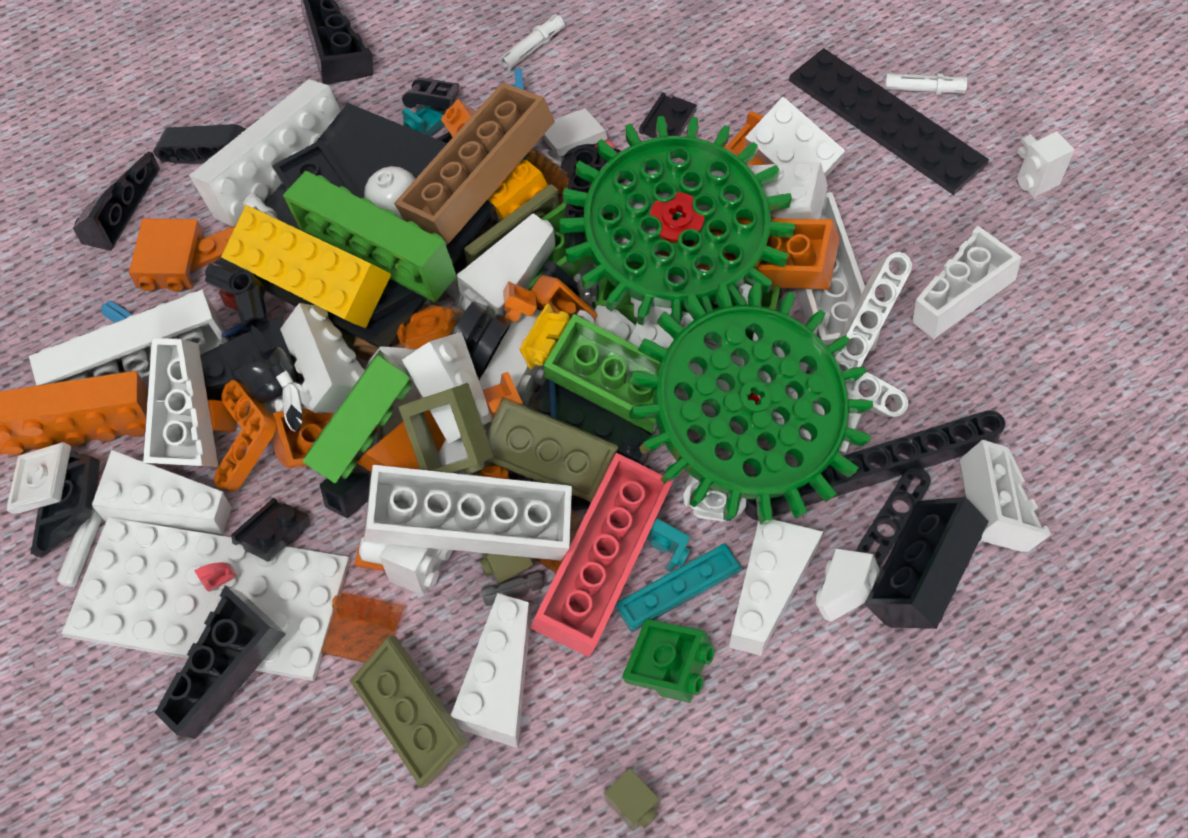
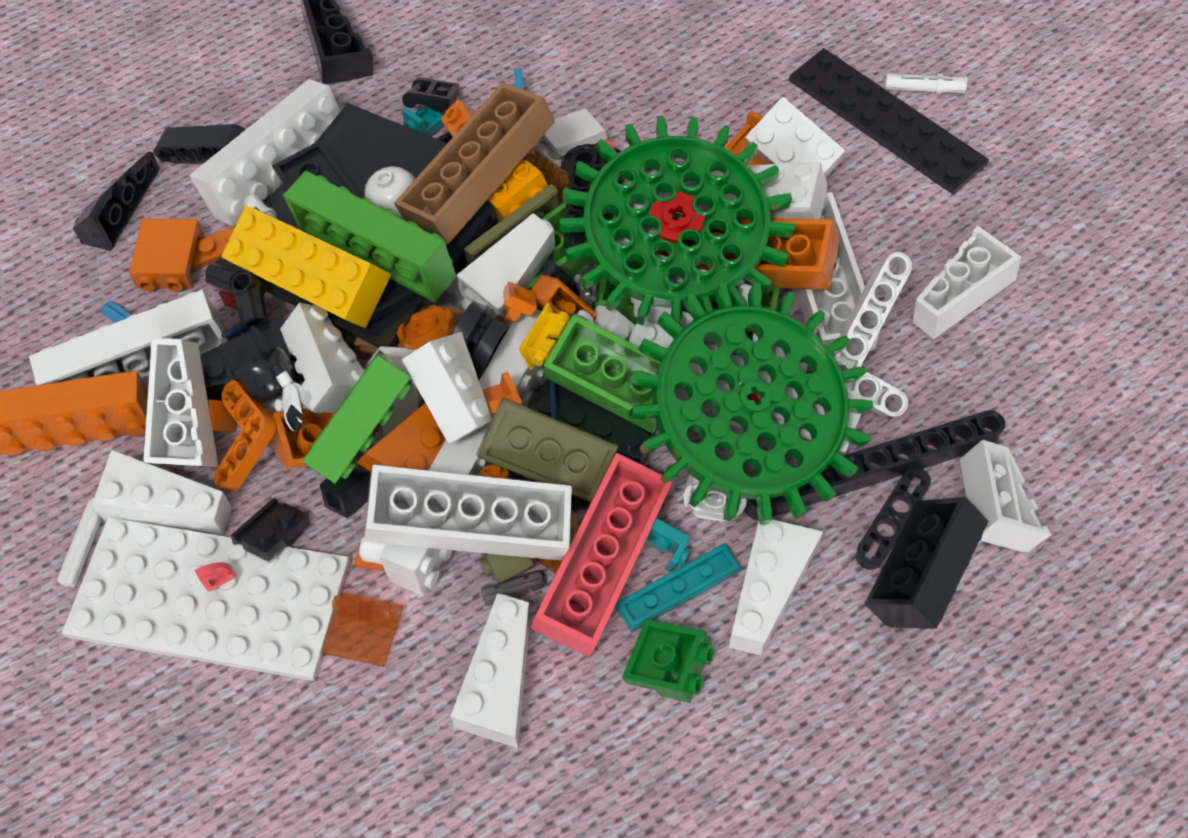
white tile [6,442,71,514] -> none
black wing [30,451,100,558] -> none
black wedge [155,585,286,739] -> none
olive tile [350,636,469,788] -> none
olive window [398,383,494,475] -> none
white pin [499,14,565,71] -> none
olive brick [604,768,659,831] -> none
black plate [639,92,697,138] -> none
white slope [816,549,880,622] -> none
white brick [1017,131,1075,197] -> none

